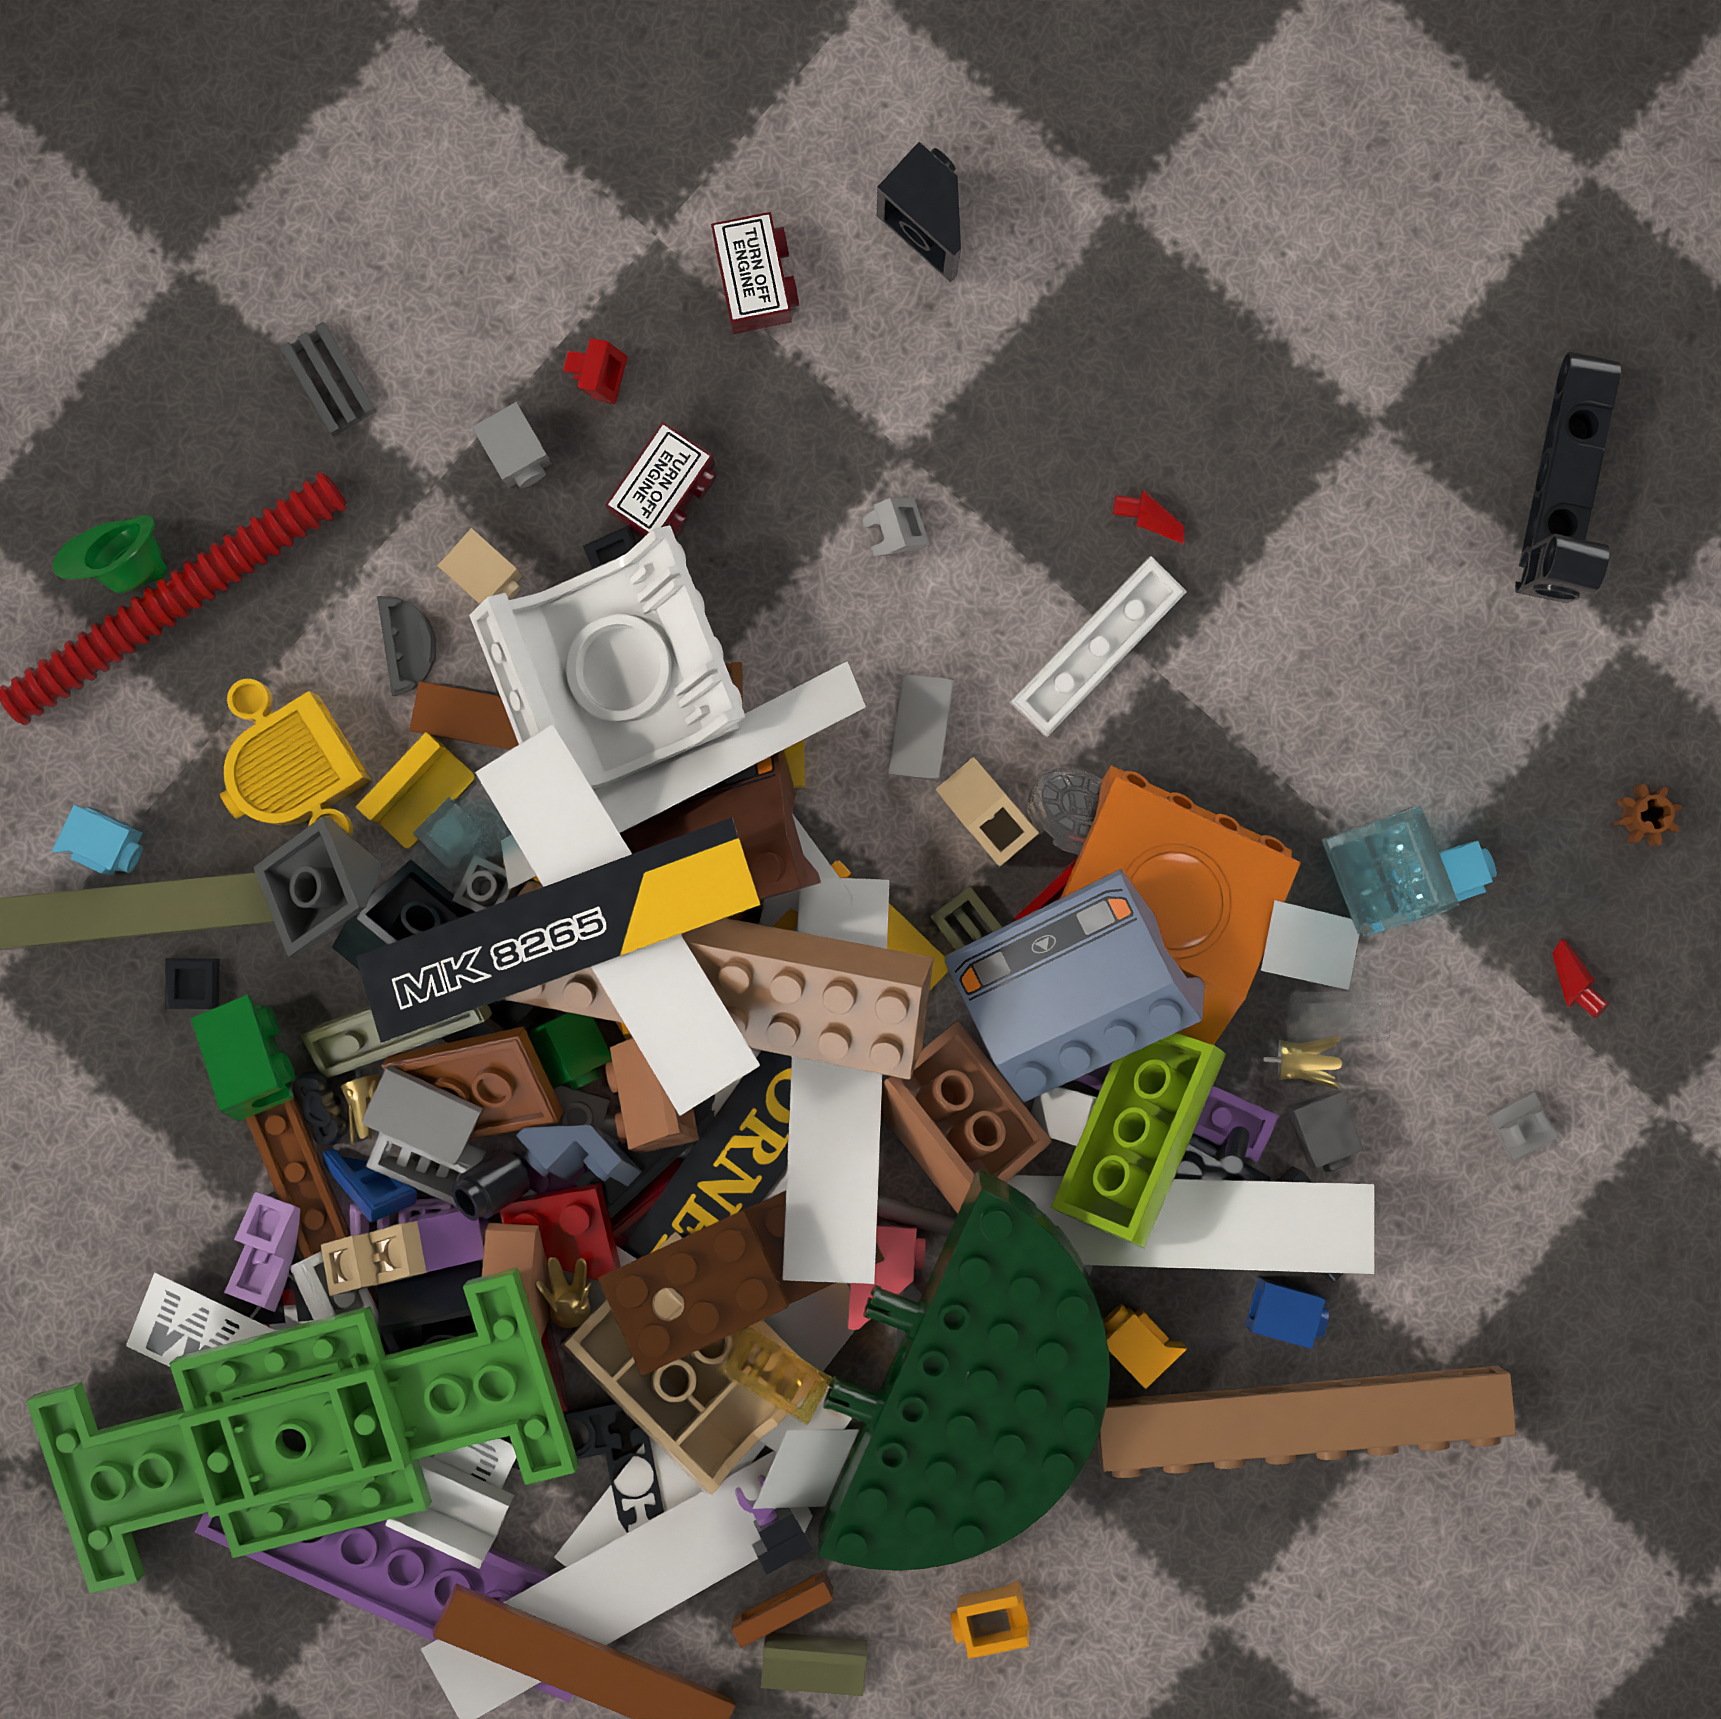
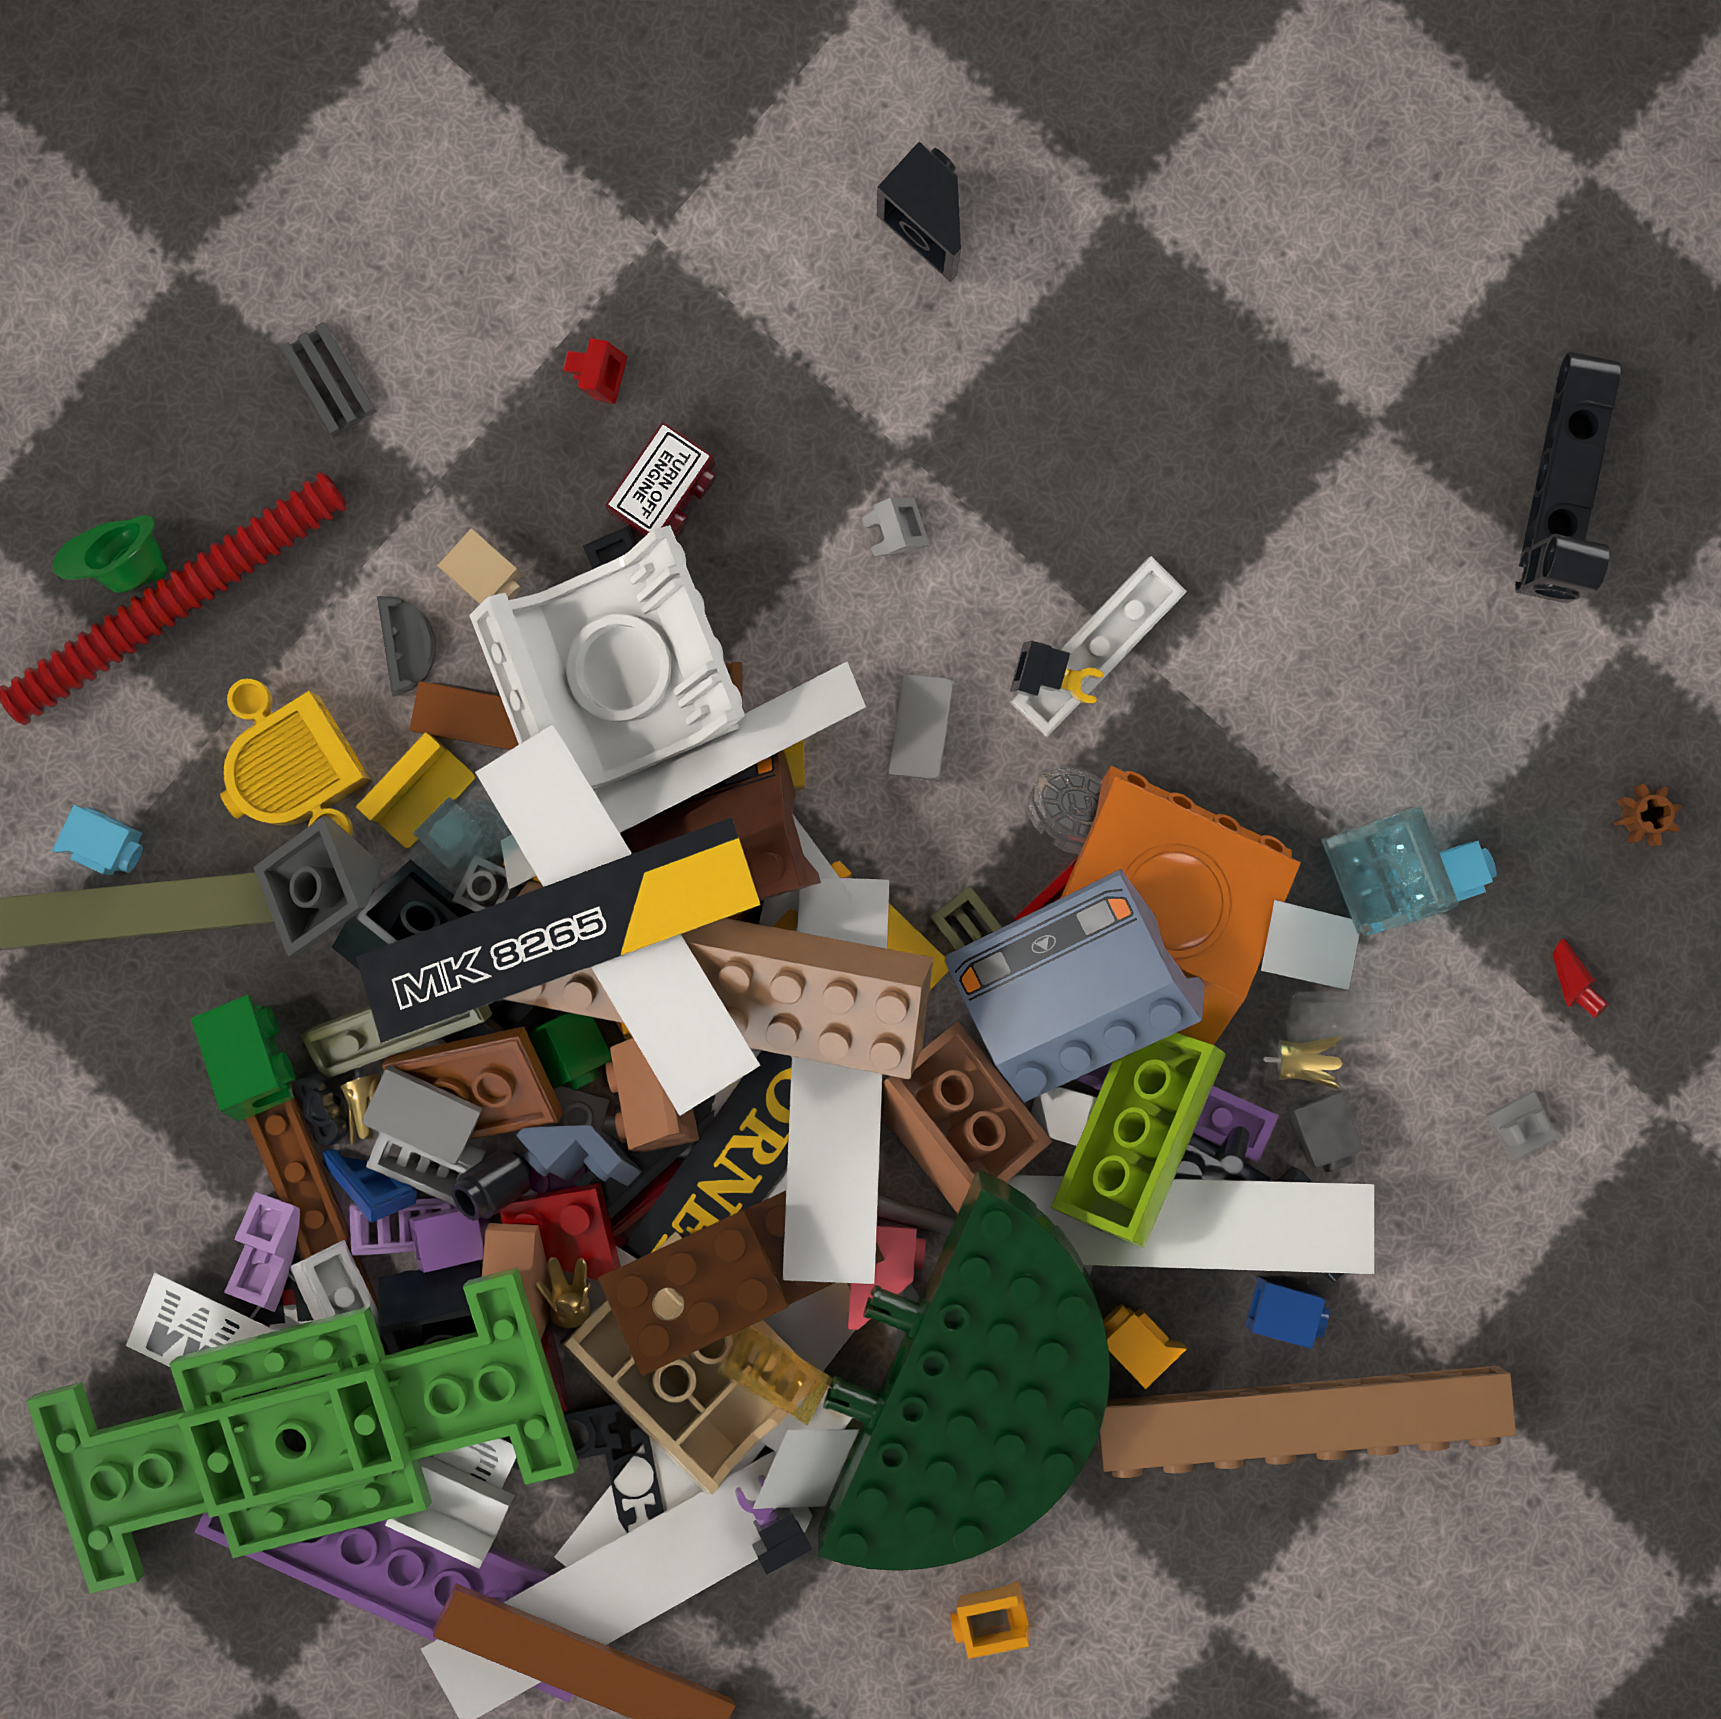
black tile [165,958,220,1009] -> none
tan slope [321,1221,427,1296] -> none
light grey brick [472,402,552,489] -> none
brick [711,212,799,334] -> none
dark orange tile [731,1570,834,1648] -> none
olive panel [761,1632,867,1696] -> none
tan slope [935,756,1040,867] -> none
red bar [1112,490,1184,545] -> none
none -> black piece [1010,640,1104,703]

